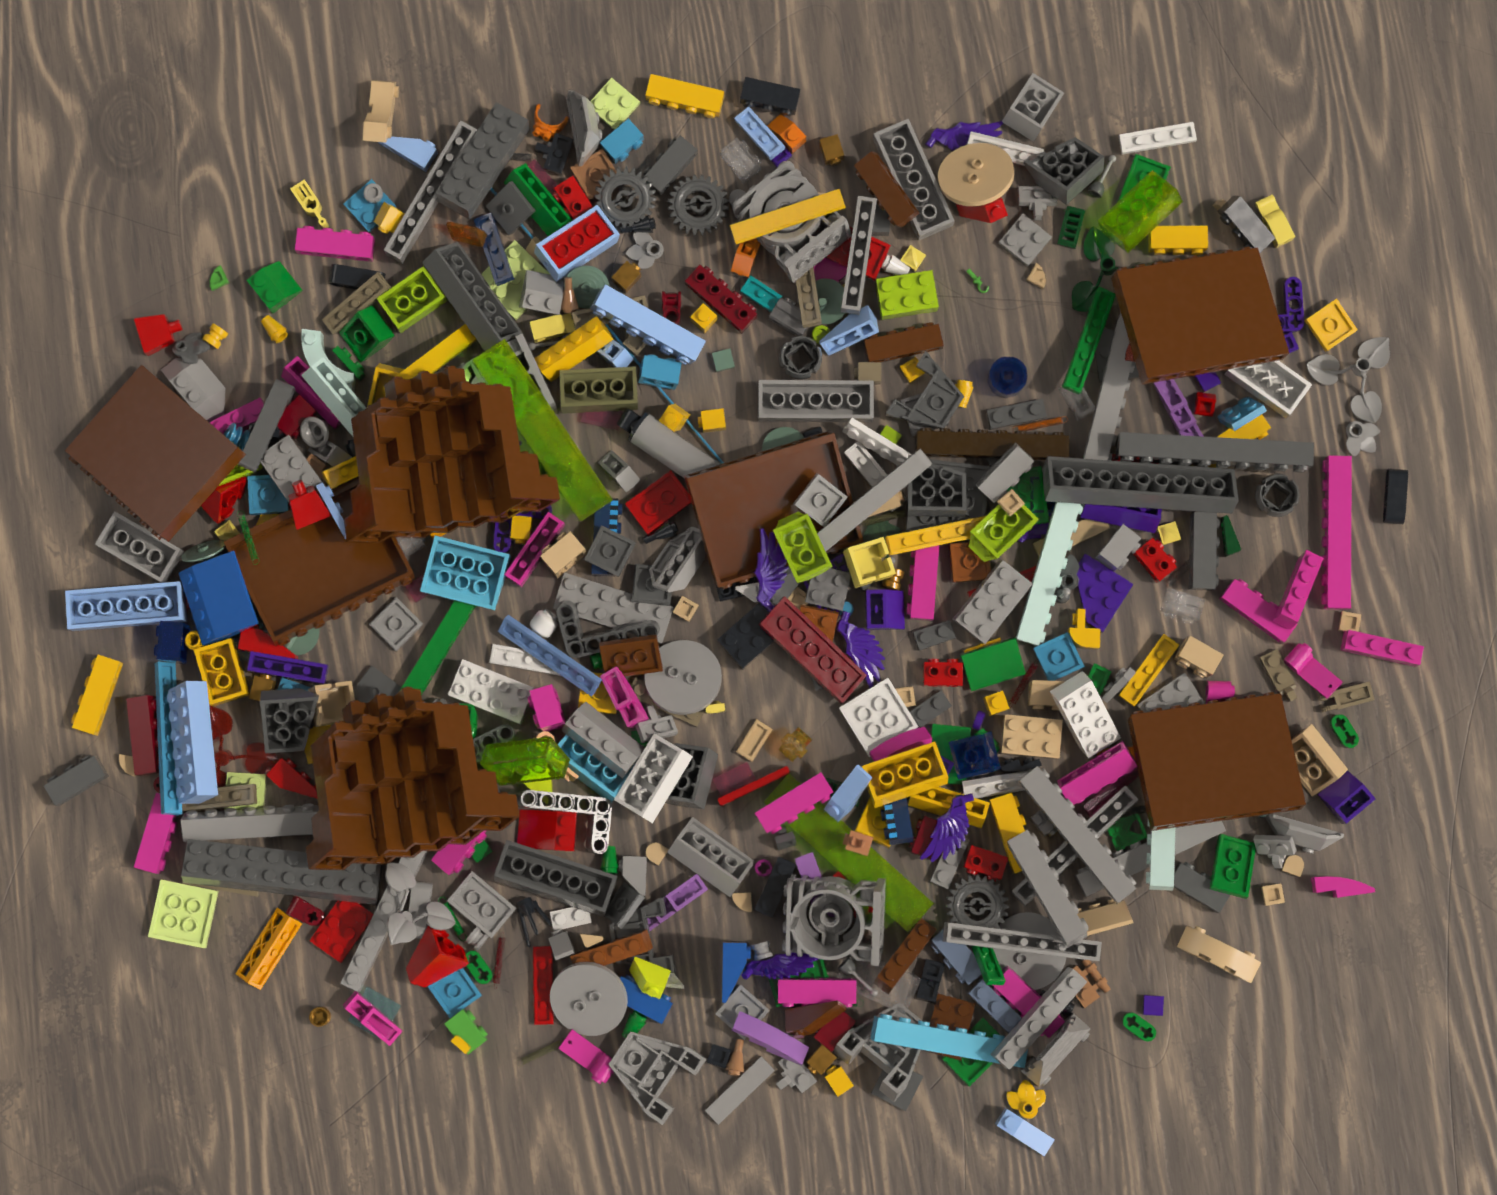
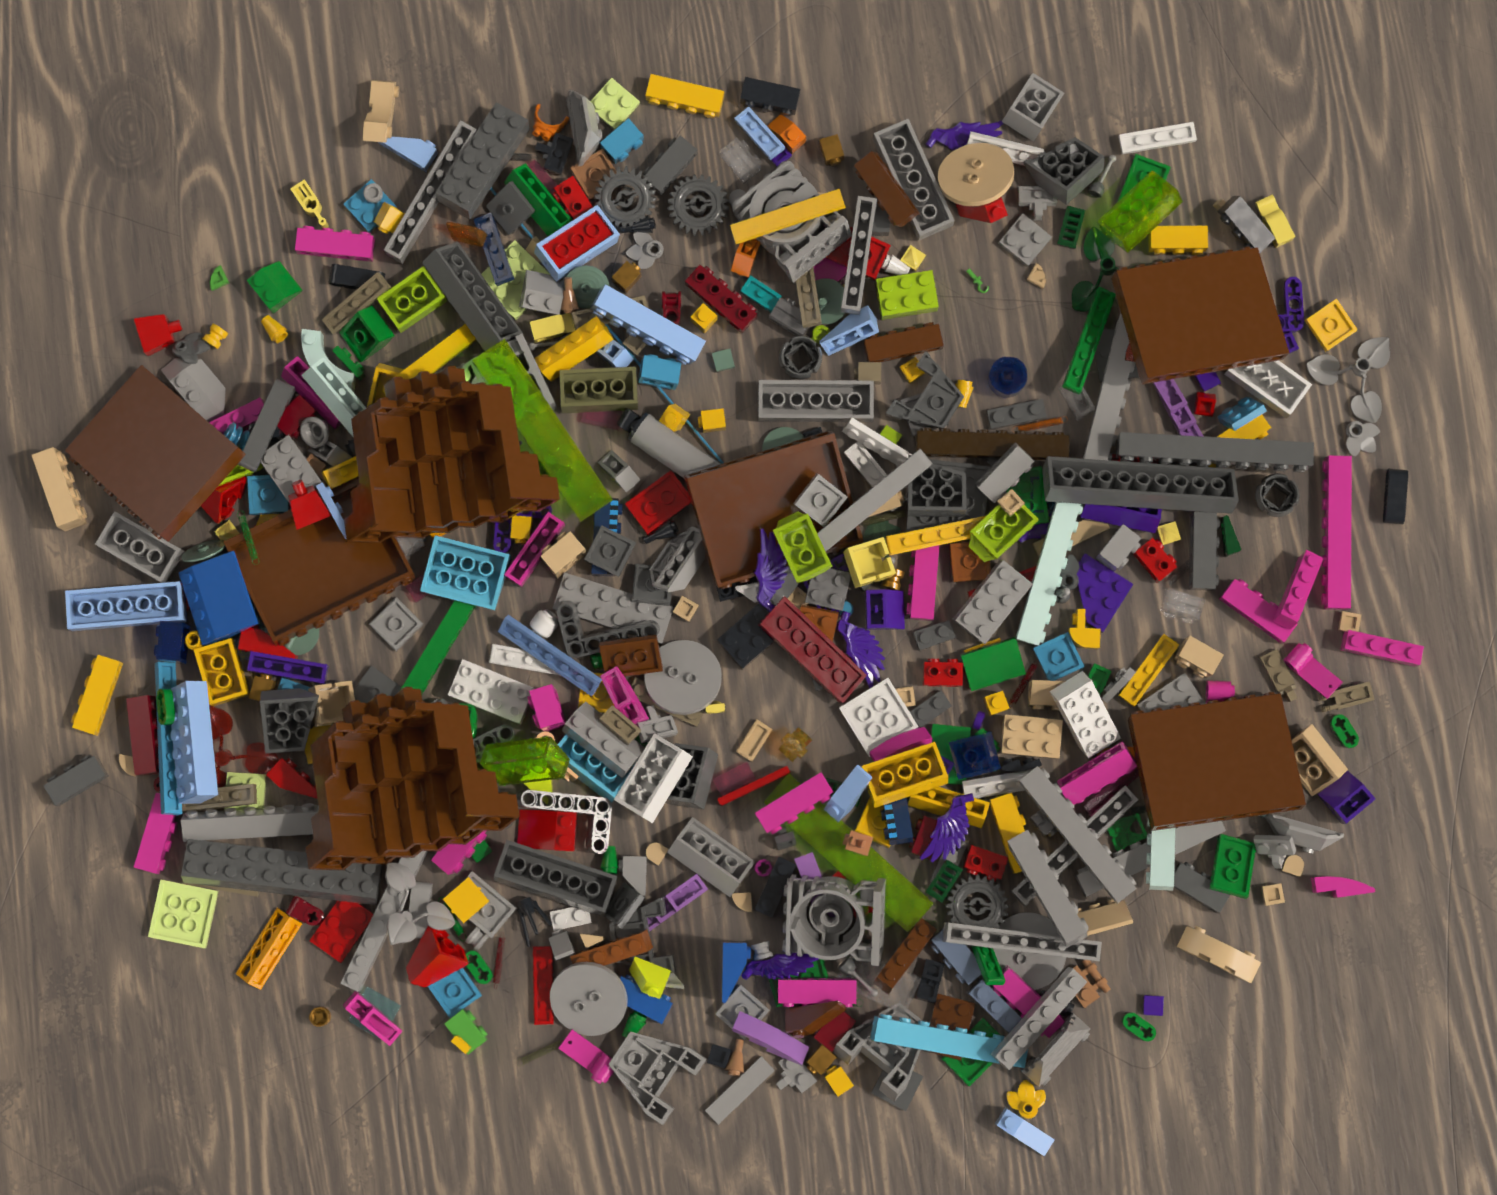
none -> tan brick [32,447,87,531]
none -> green beam [156,689,175,725]
none -> yellow piece [443,877,489,924]
none -> dark tan plate [599,705,641,745]
none -> dark green slope [925,859,963,903]

